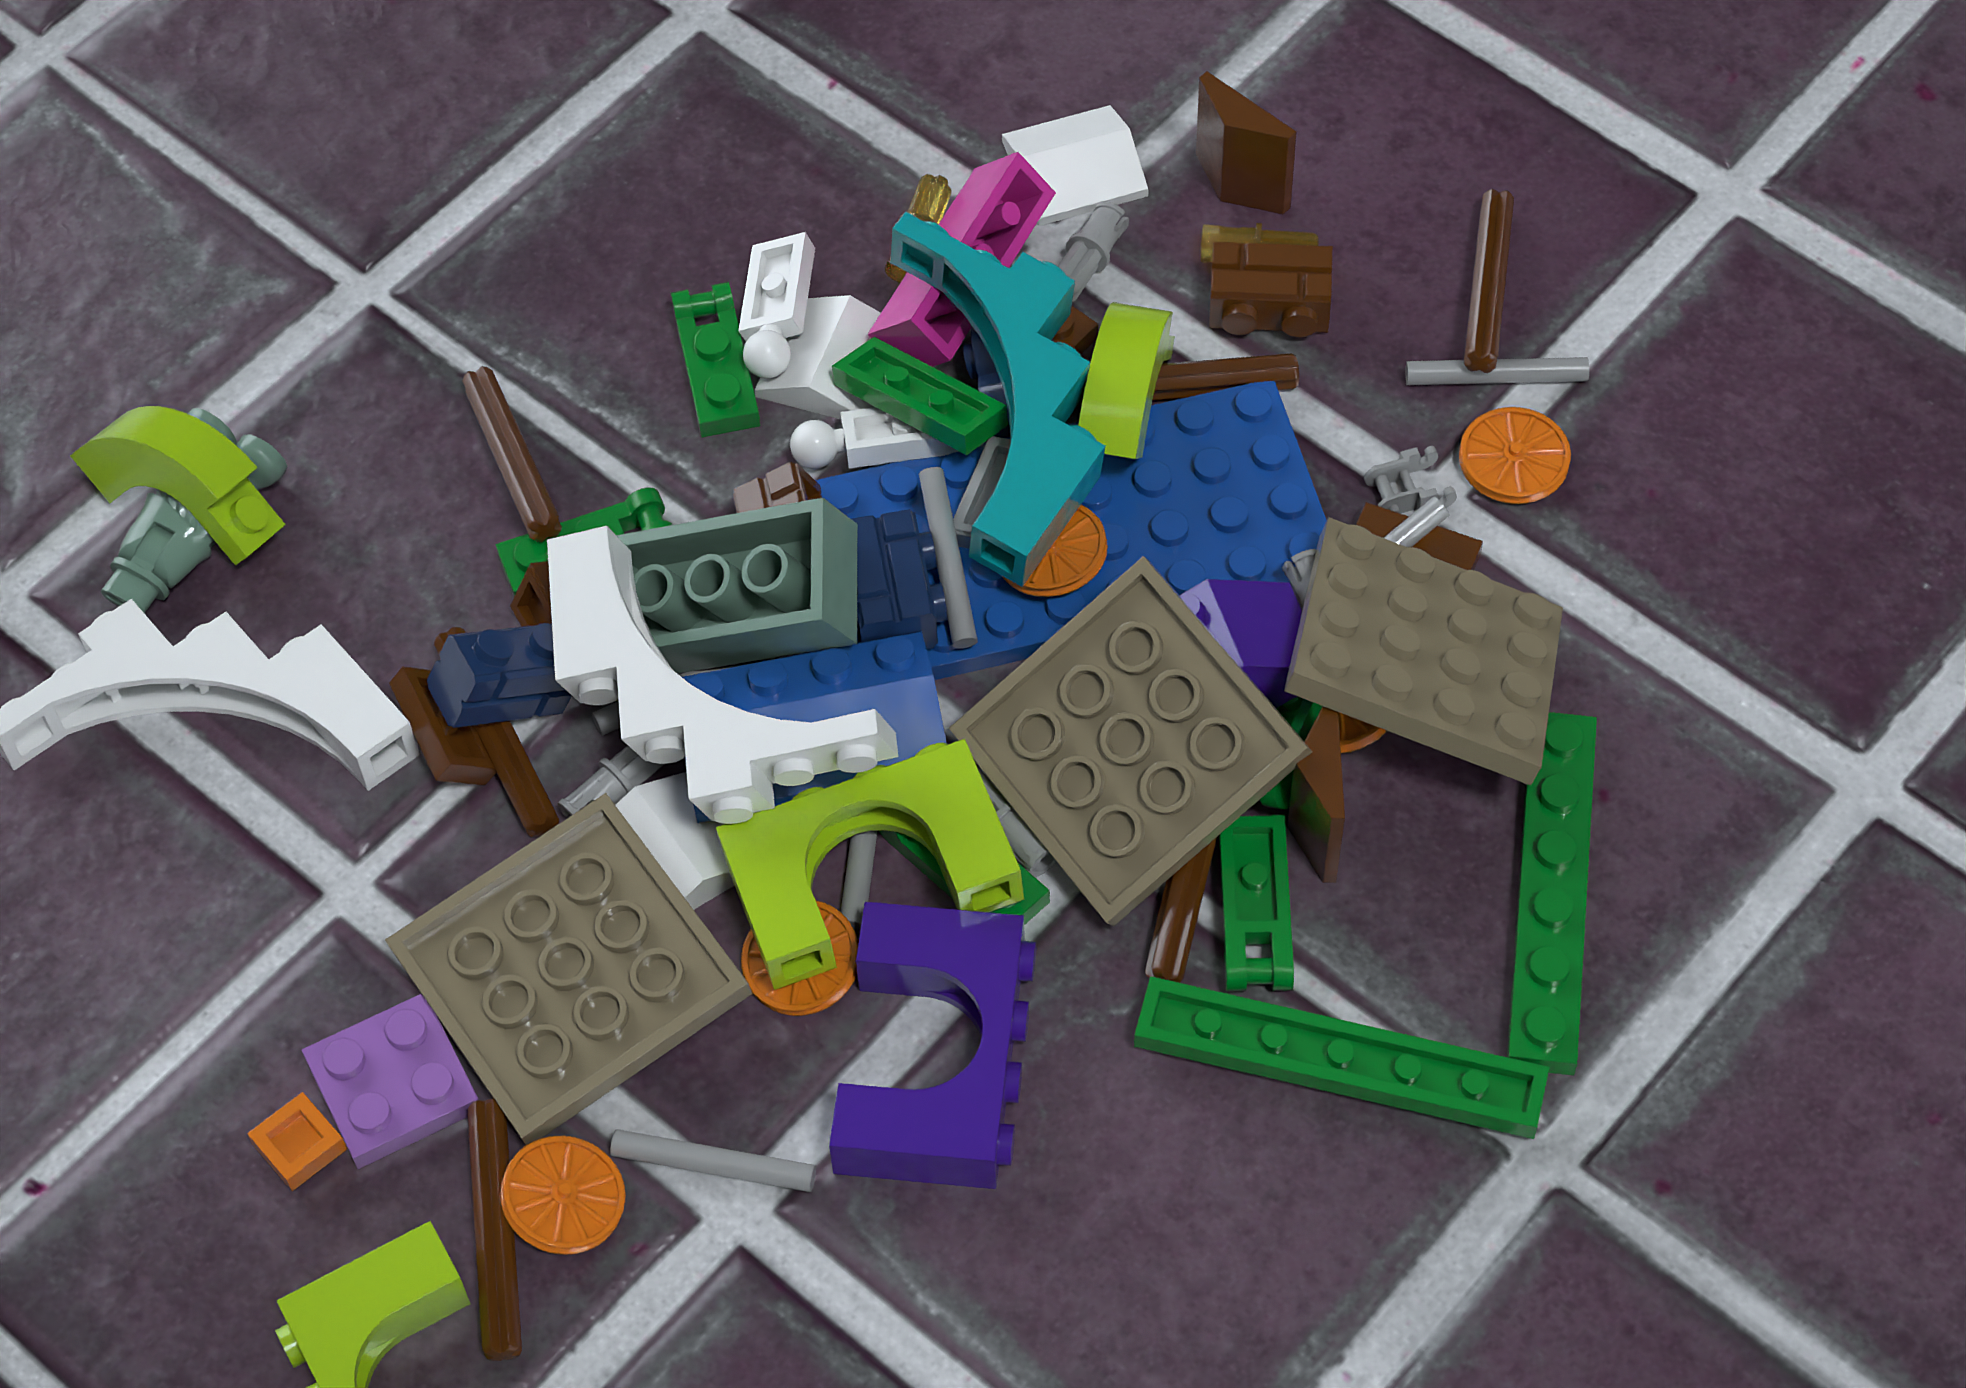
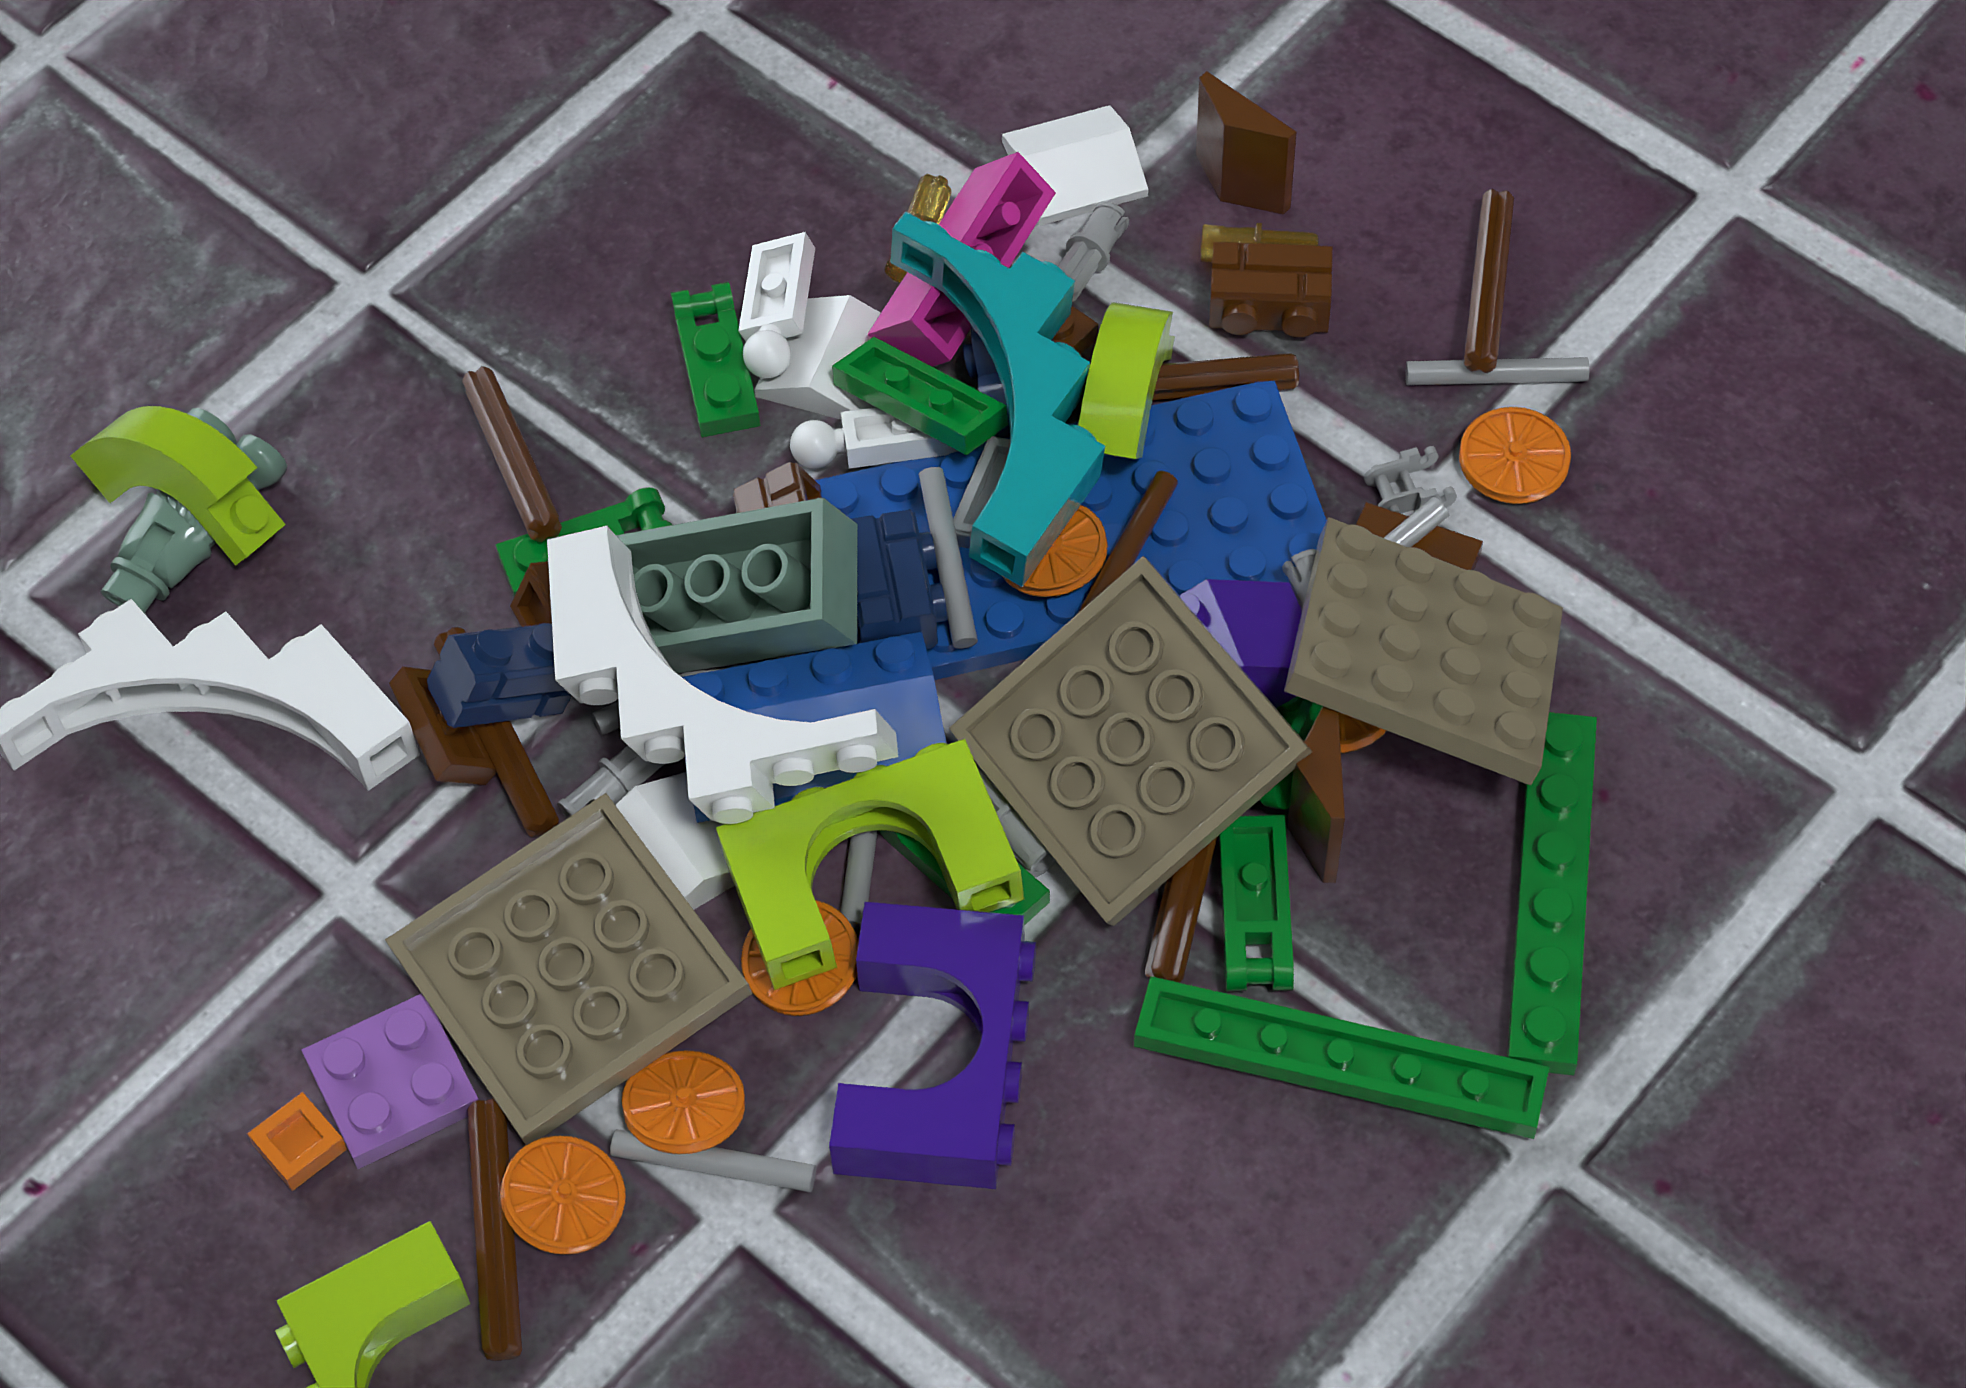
none -> orange wheel [622,1050,745,1154]
none -> reddish brown bar [1076,471,1178,615]

